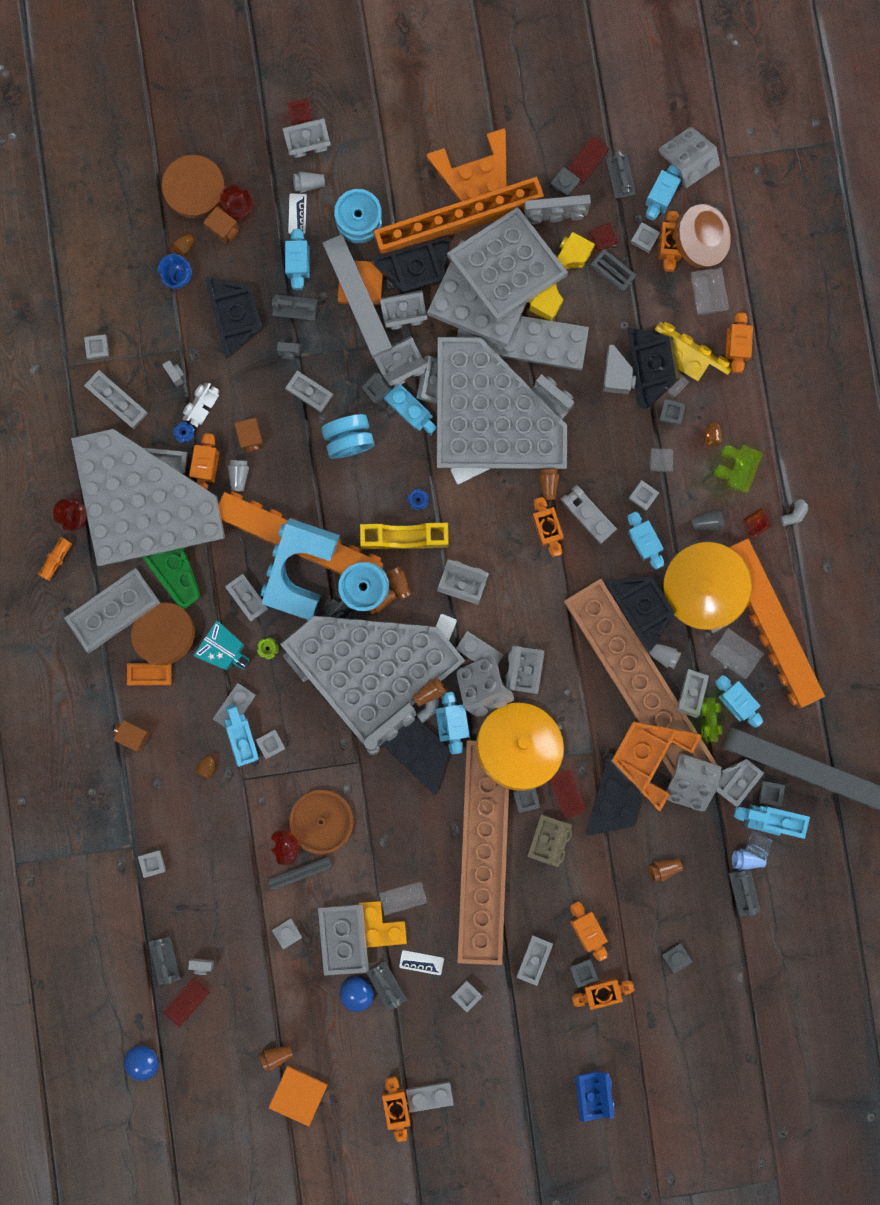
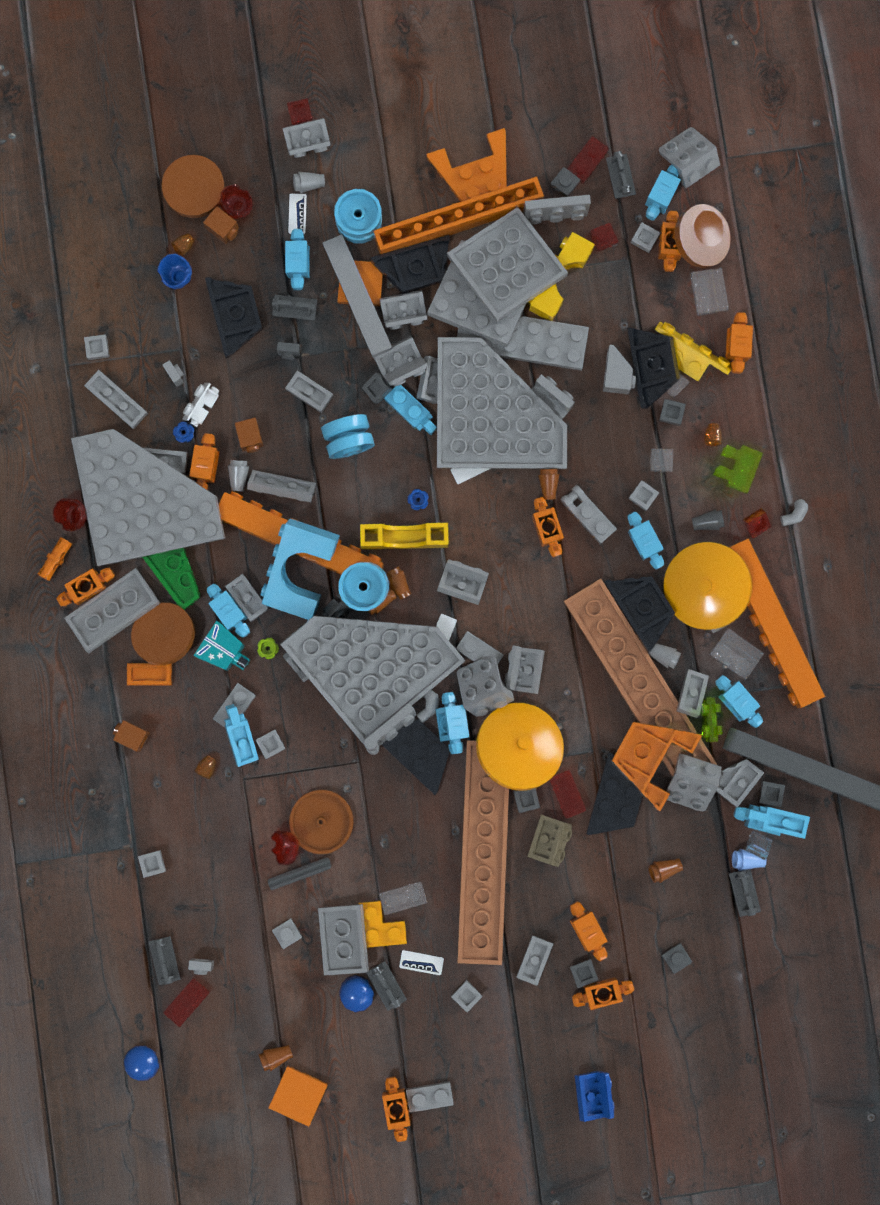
dark orange cone [413,677,447,707] -> none
dark grey tile [590,249,637,293] -> none
none -> orange piece [56,568,115,606]
none -> medium azure piece [207,584,250,638]
none -> light grey plate [247,470,316,502]

